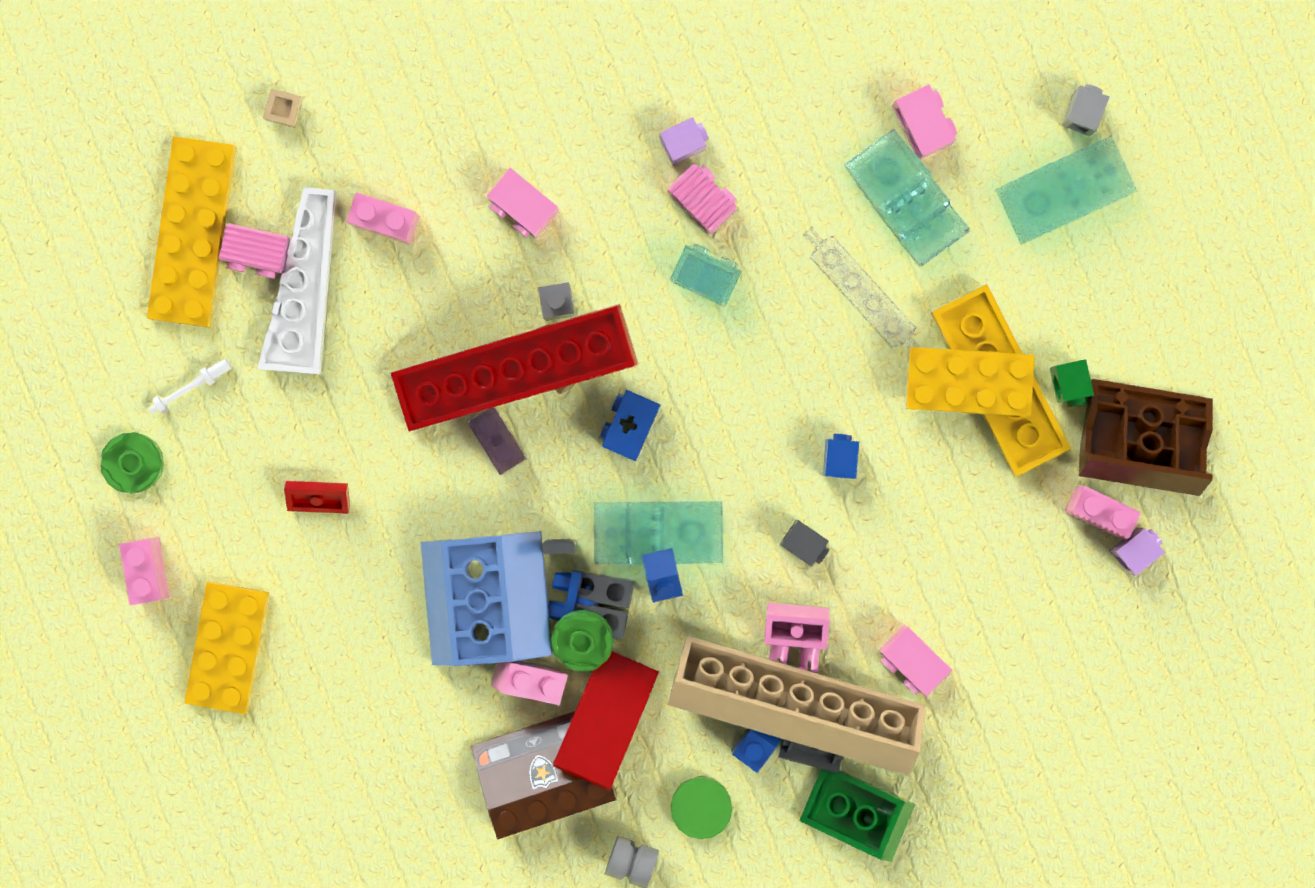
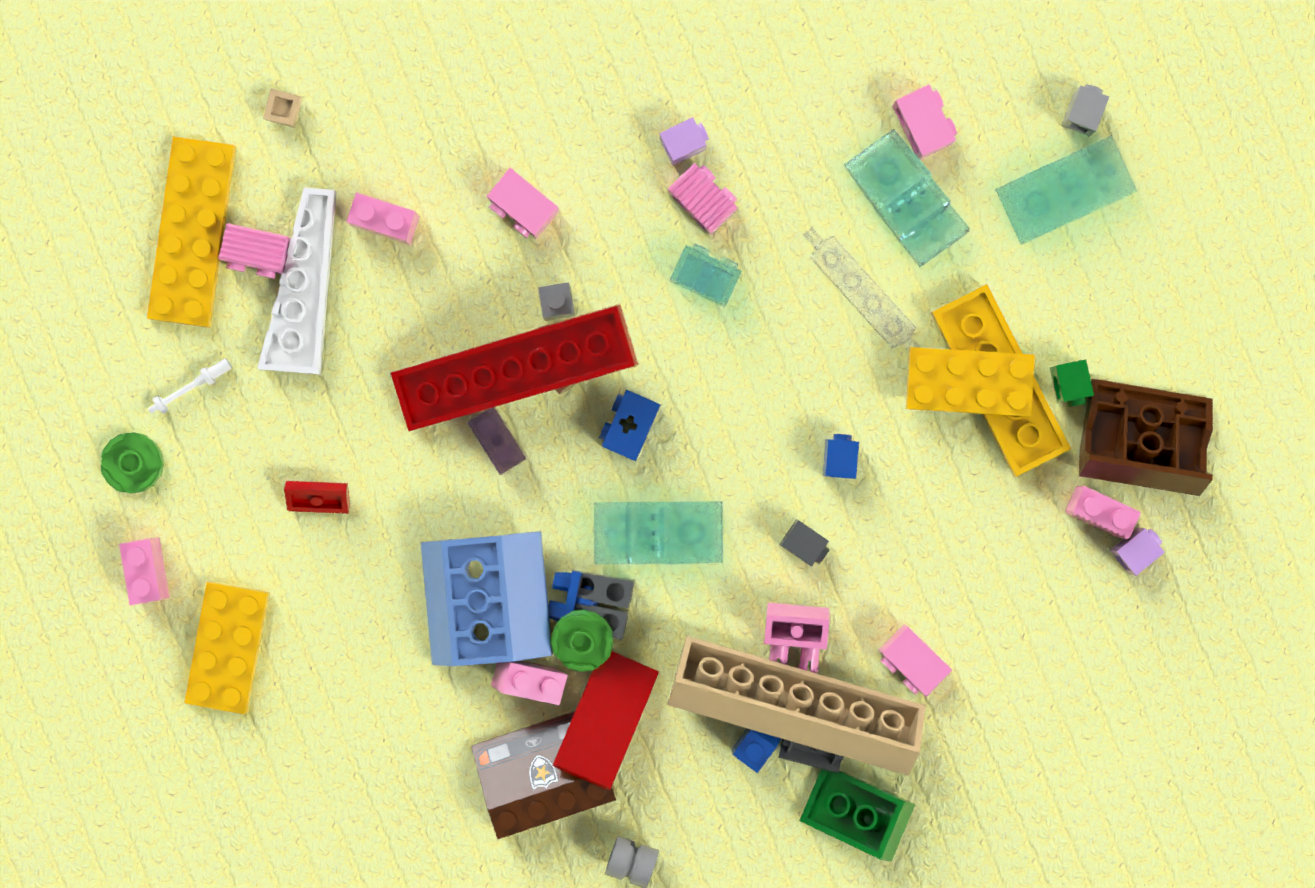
dark grey tile [543,539,577,554] -> none
blue slope [642,548,683,603] -> none
bright green tile [671,776,732,839] -> none

